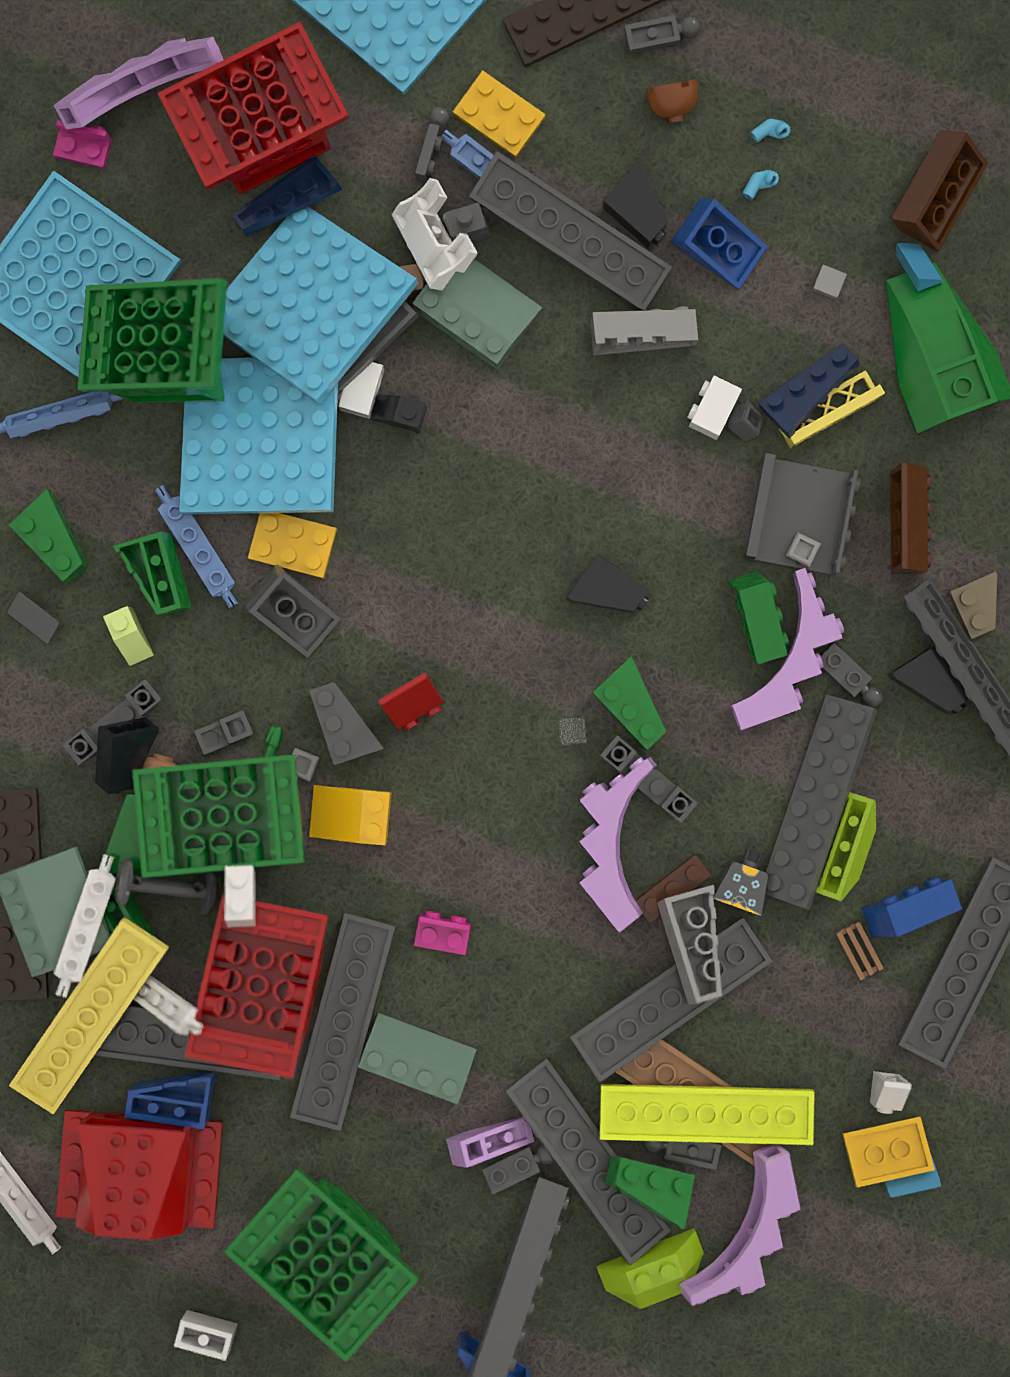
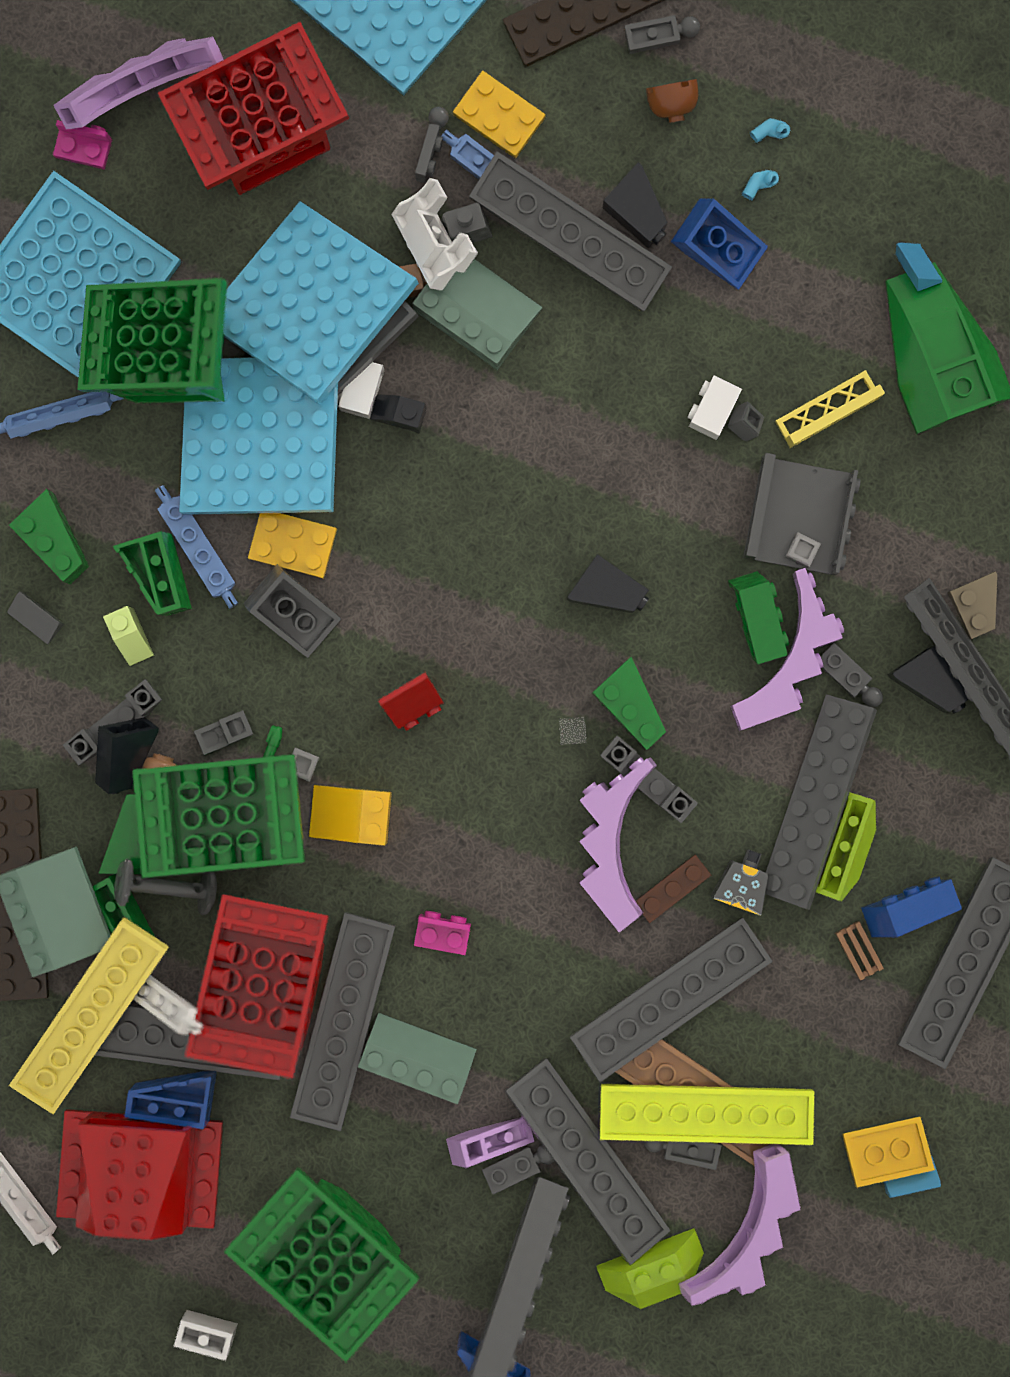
white plate [54,854,116,997] -> none
white brick [225,866,255,927] -> none
dark blue wing [231,155,342,236] -> none
dark grey wedge [309,682,386,765] -> none
light grey wedge [590,306,698,355] -> none
green wedge [605,1156,695,1230] -> none
light grey wedge [657,885,722,1005] -> none
dark blue wing [758,344,859,439] -> none
light grey tile [812,265,847,300] -> none
white slope [870,1071,911,1114] -> none
reddish brown slope [890,463,932,574] -> none
reddish brown slope [891,130,988,252] -> none

